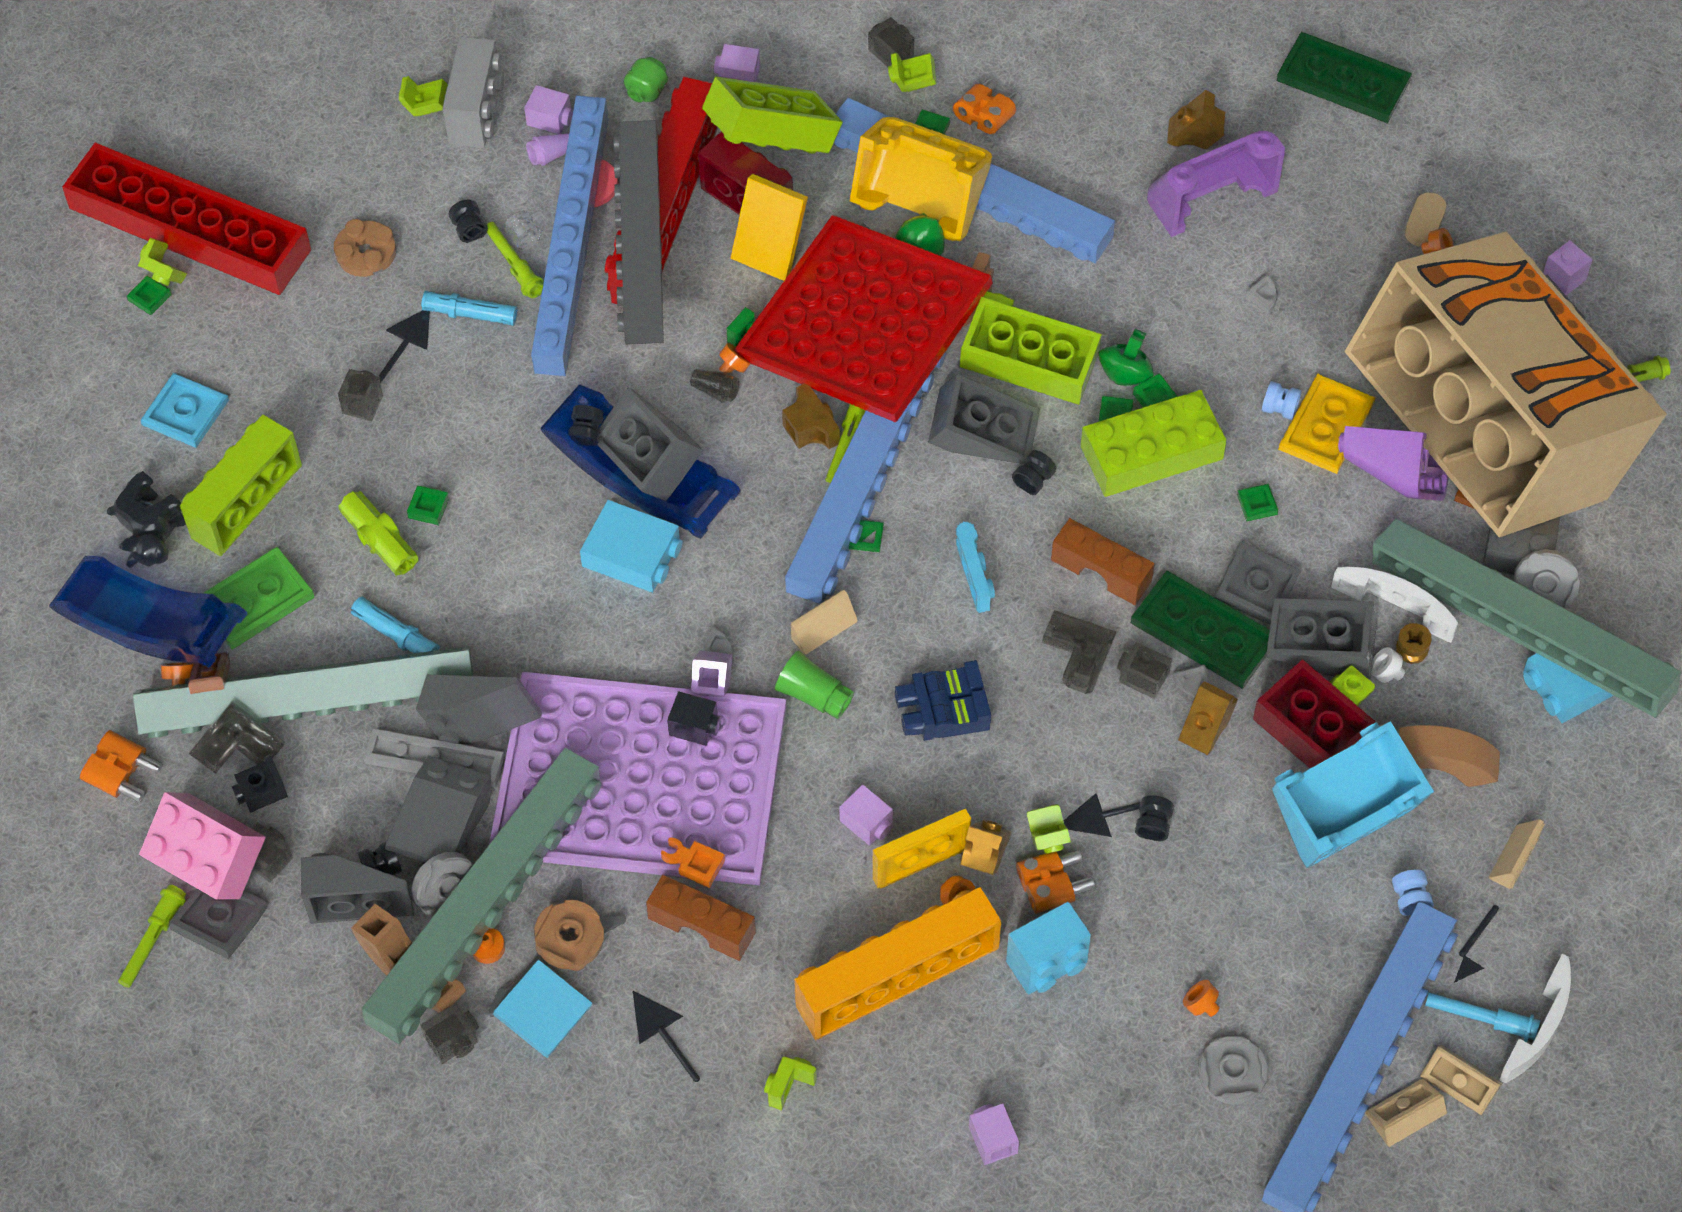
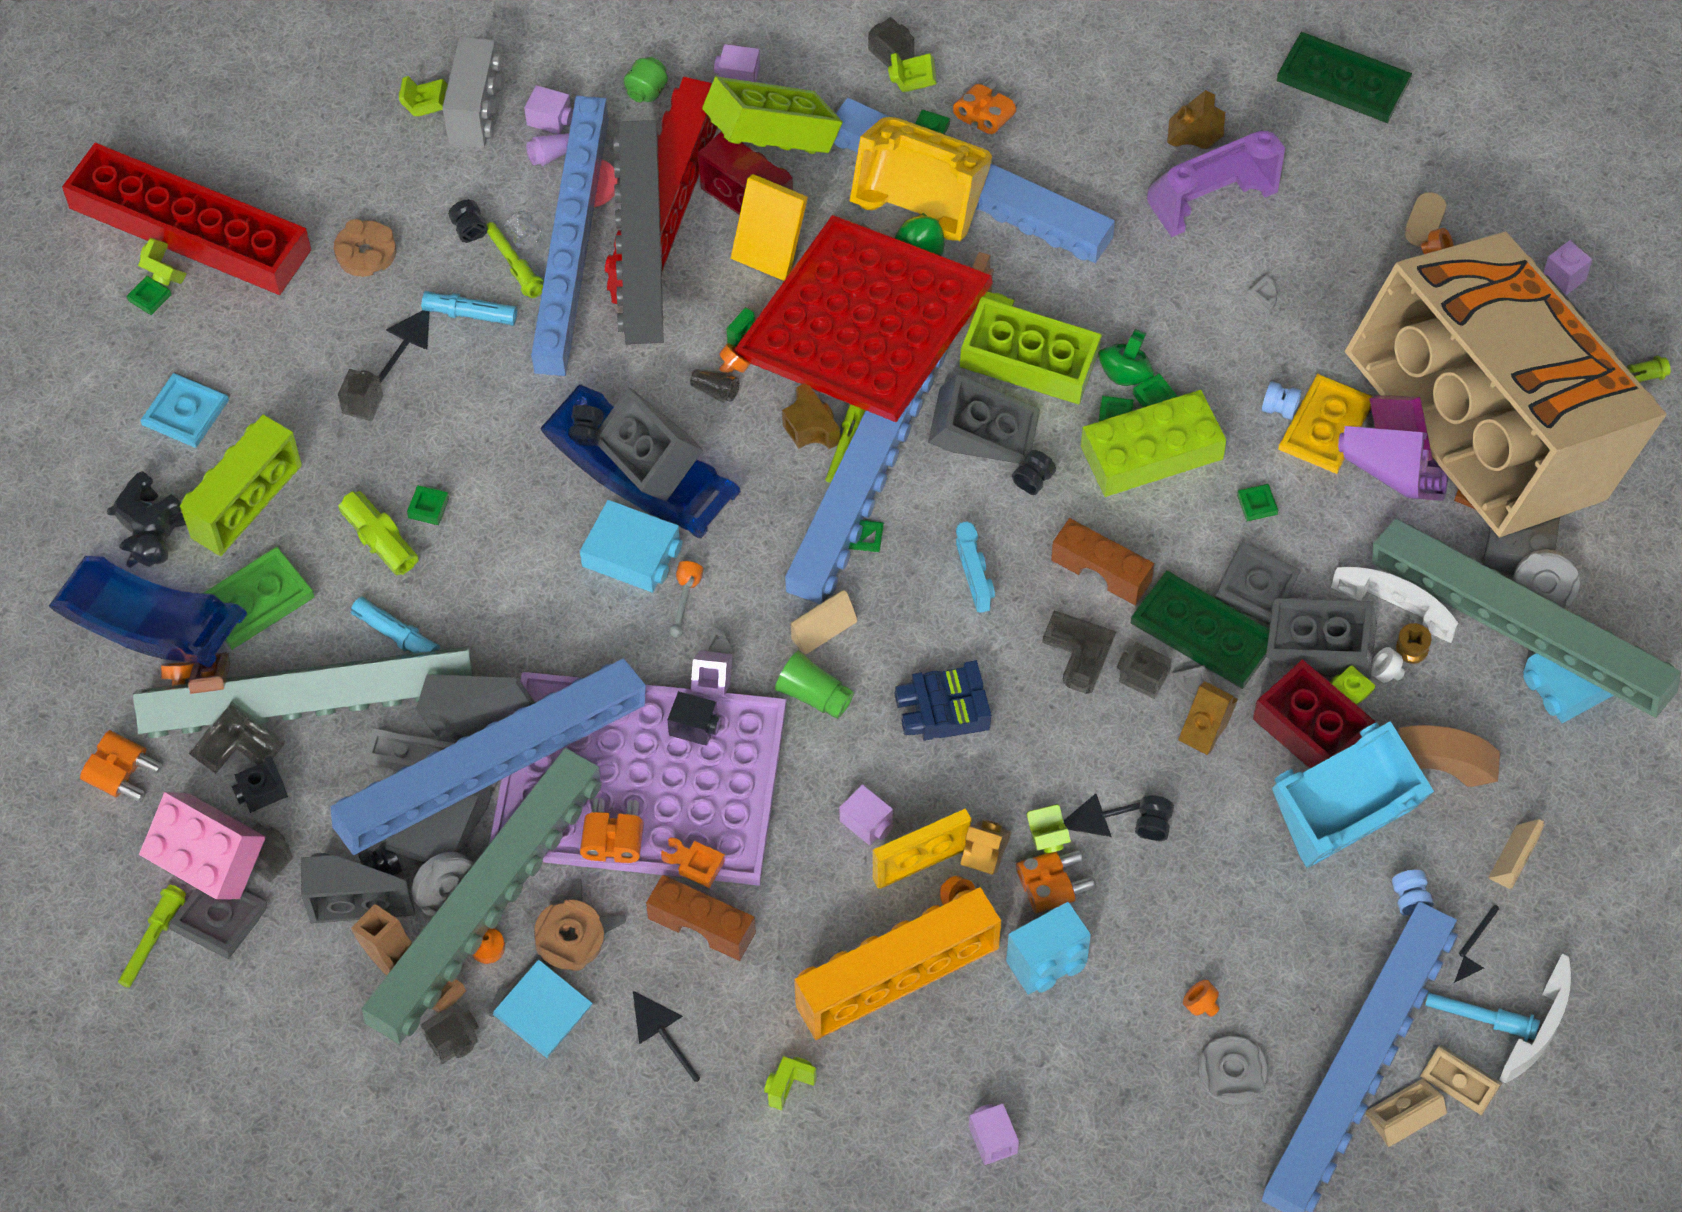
none -> medium blue brick [331,658,646,855]
none -> orange piece [580,798,644,863]
none -> hinge [670,561,704,638]
none -> magenta tile [1369,395,1433,461]

